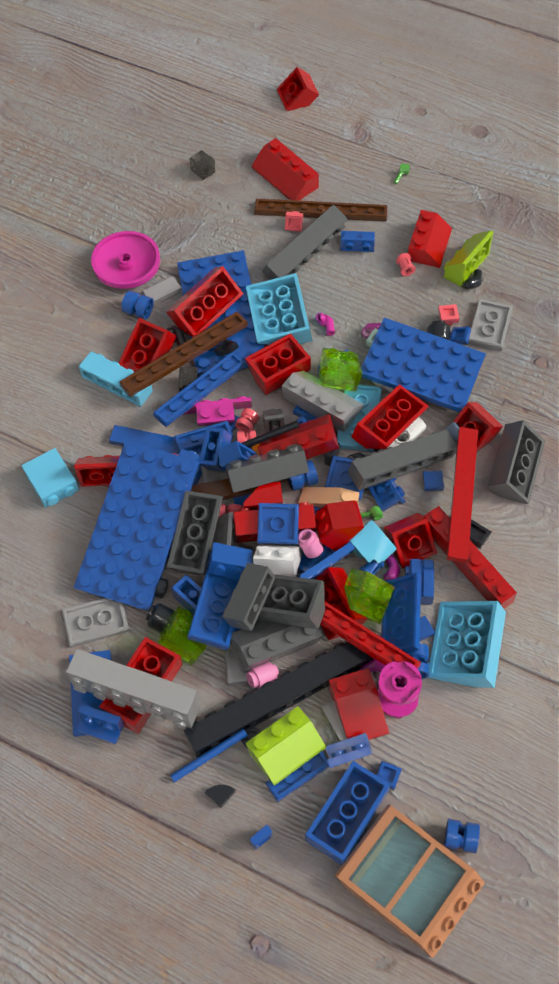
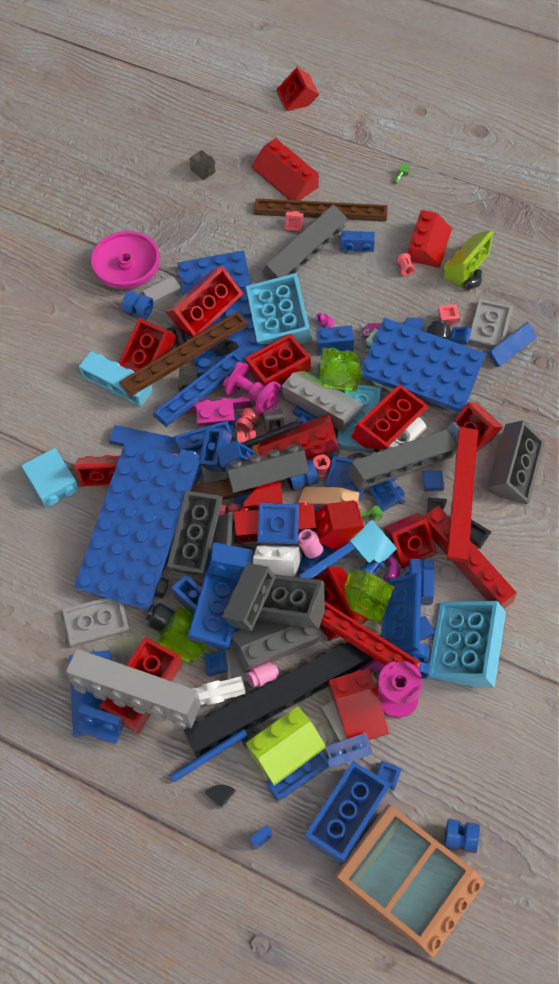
none -> white piece [192,676,246,706]
none -> blue tile [205,650,228,676]
none -> dark pink piece [223,362,283,417]
none -> coral bush [313,455,330,479]
none -> blue brick [316,325,354,356]
none -> blue tile [405,317,423,331]
none -> black tile [427,498,447,513]
none -> tile [488,322,537,367]

